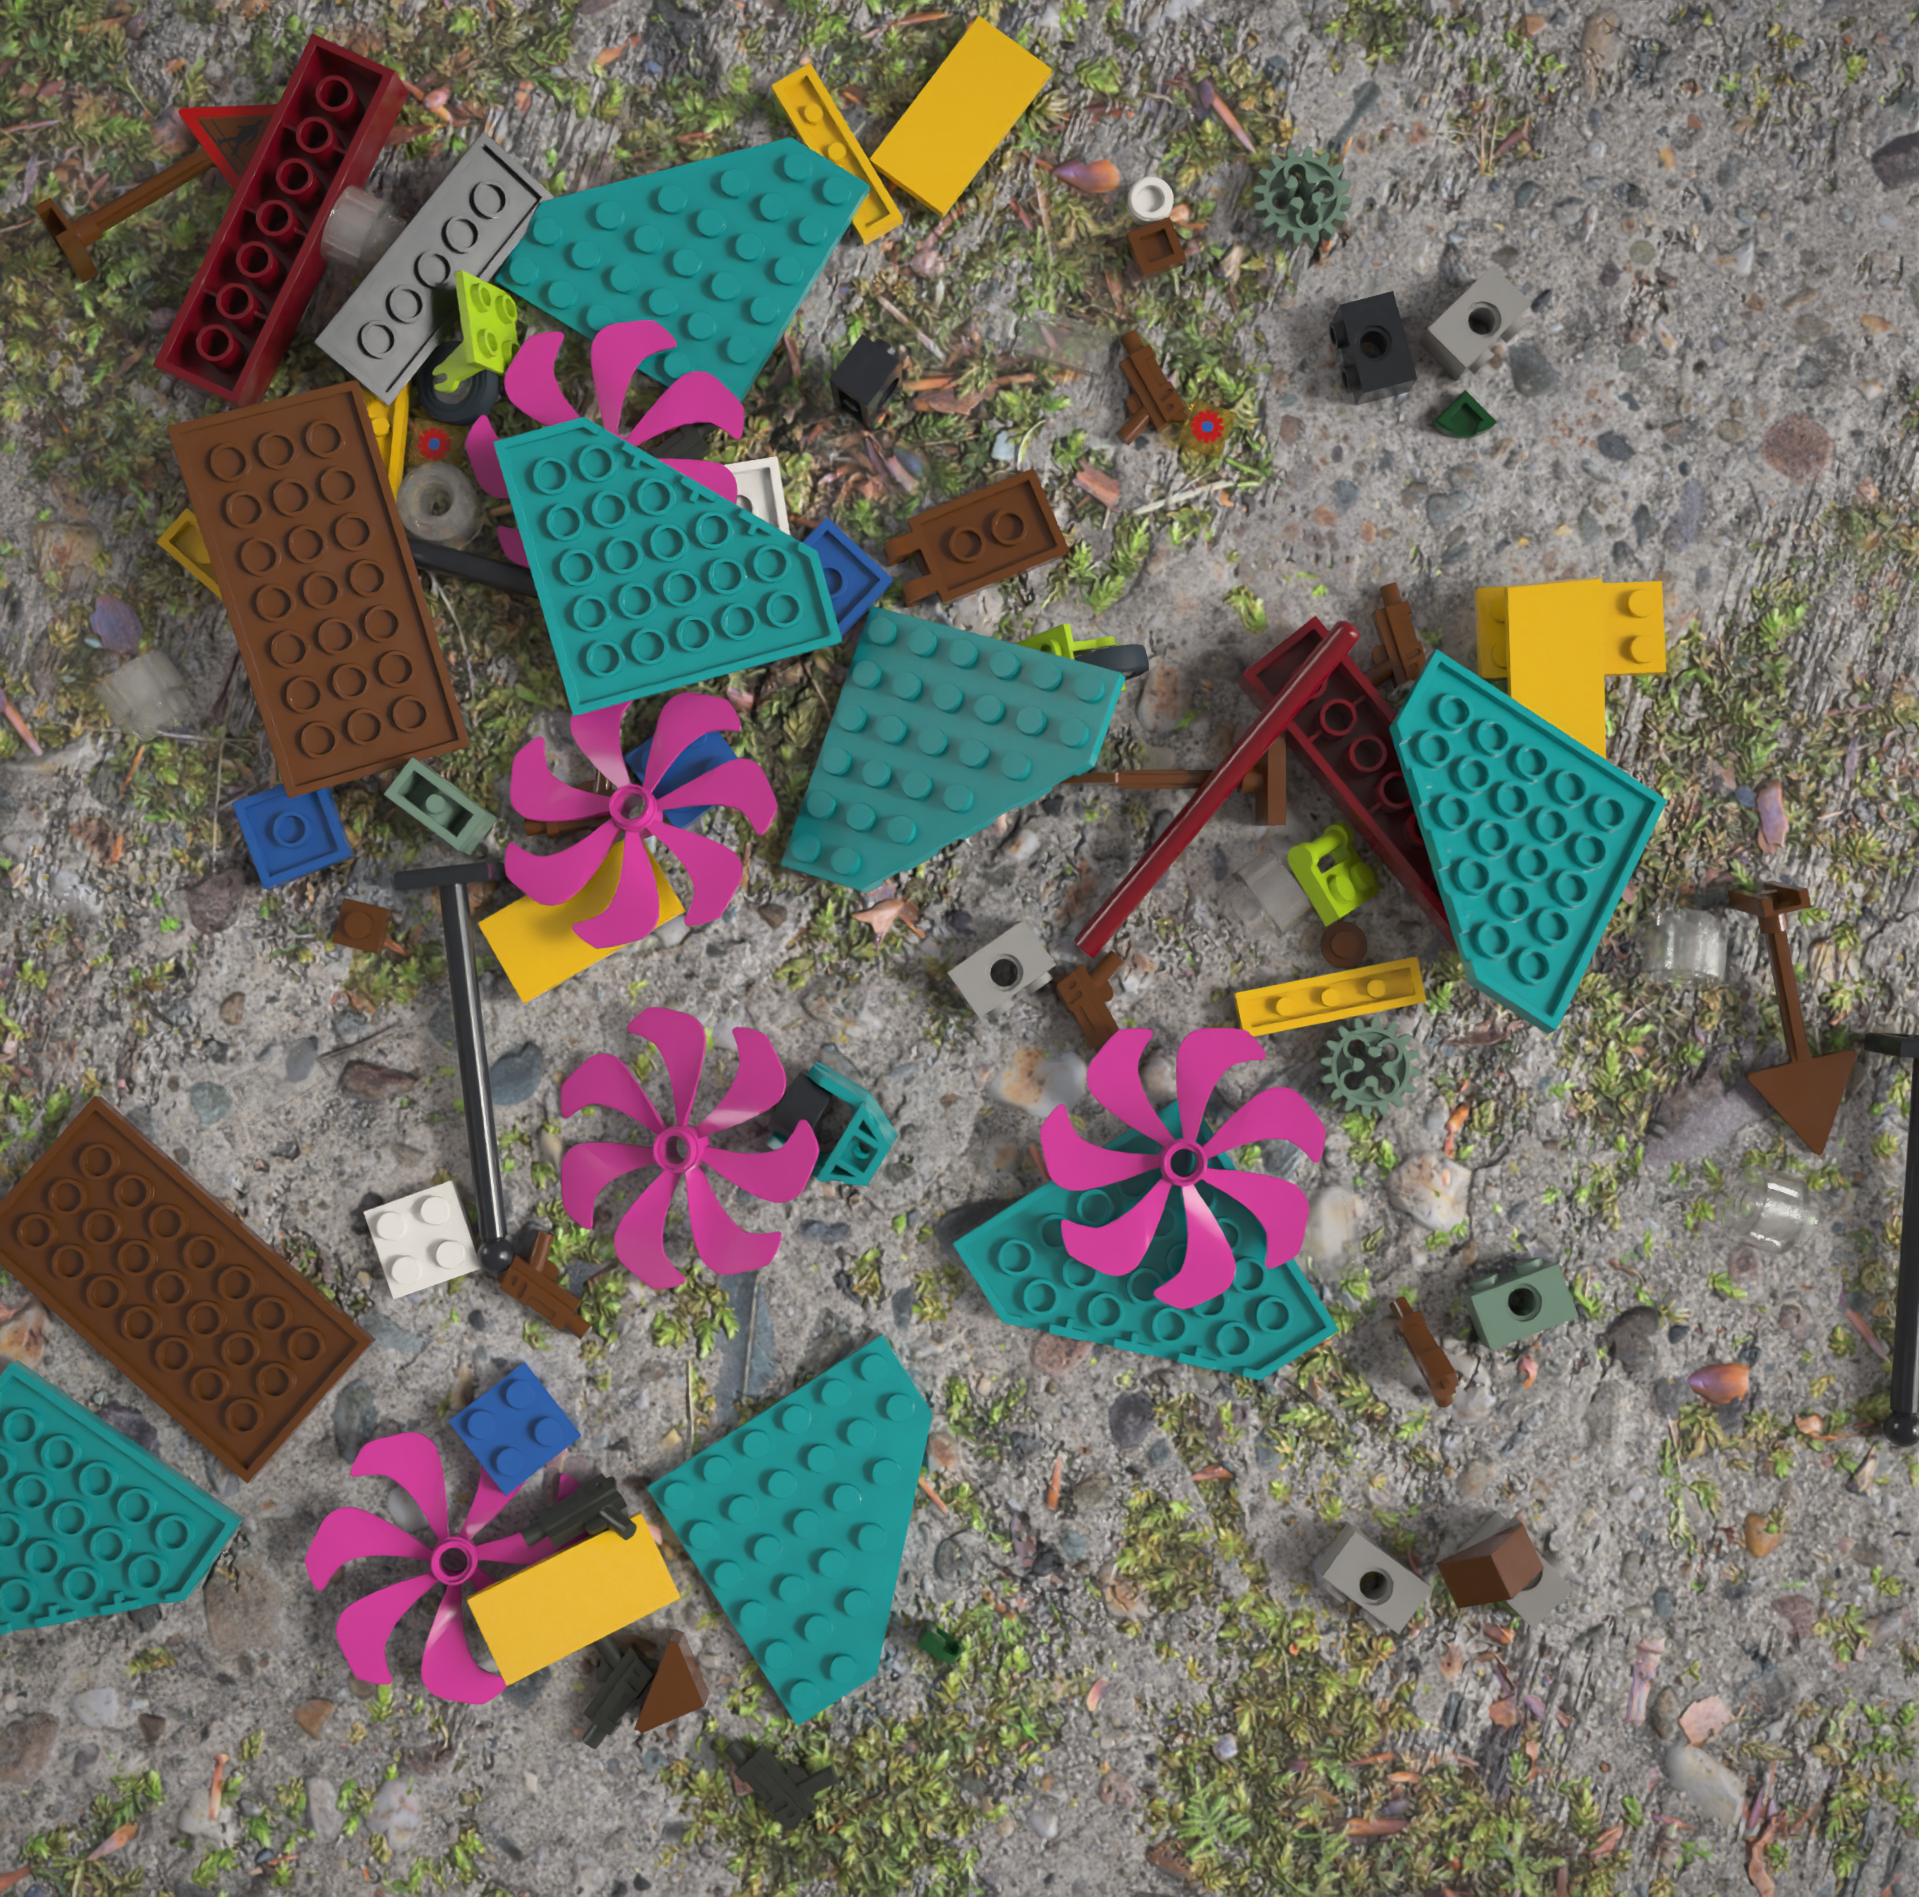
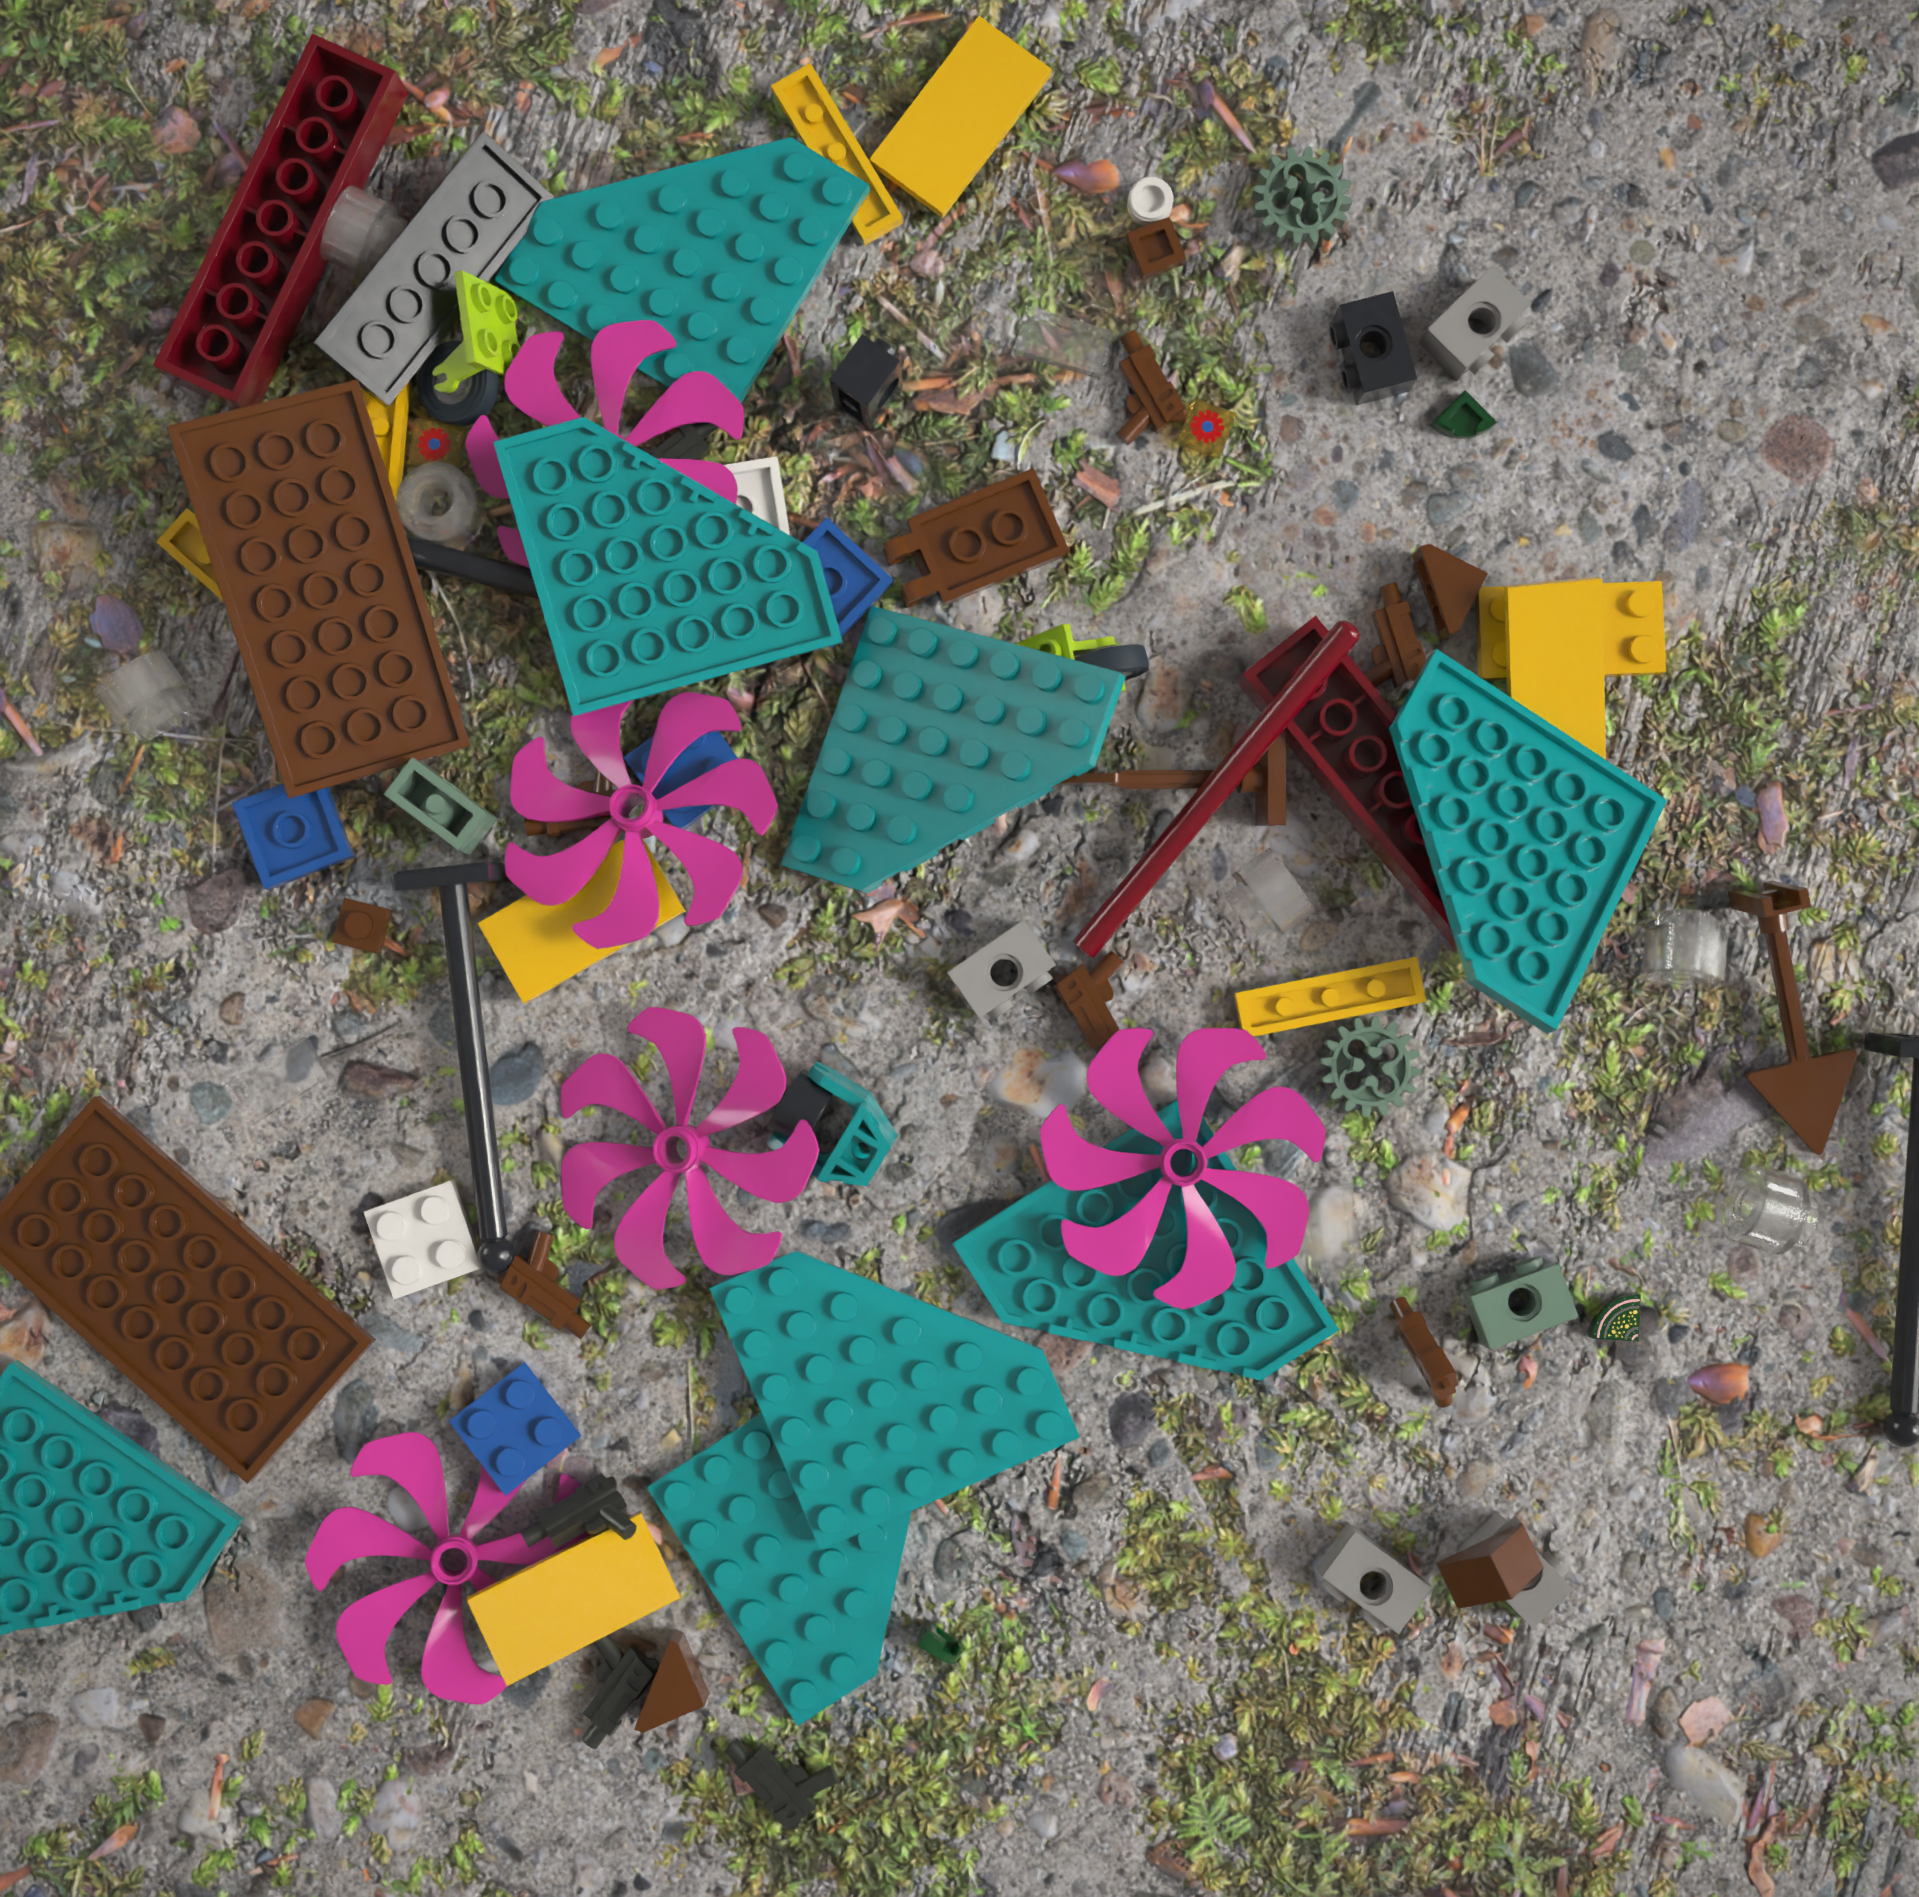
reddish brown piece [34,104,278,283] -> none
lime plate [1287,822,1380,926] -> none
reddish brown plate [1320,922,1367,968] -> none
none -> teal plate [709,1250,1080,1550]
none -> reddish brown slope [1412,544,1488,642]
none -> dark green tile [1588,1293,1641,1341]

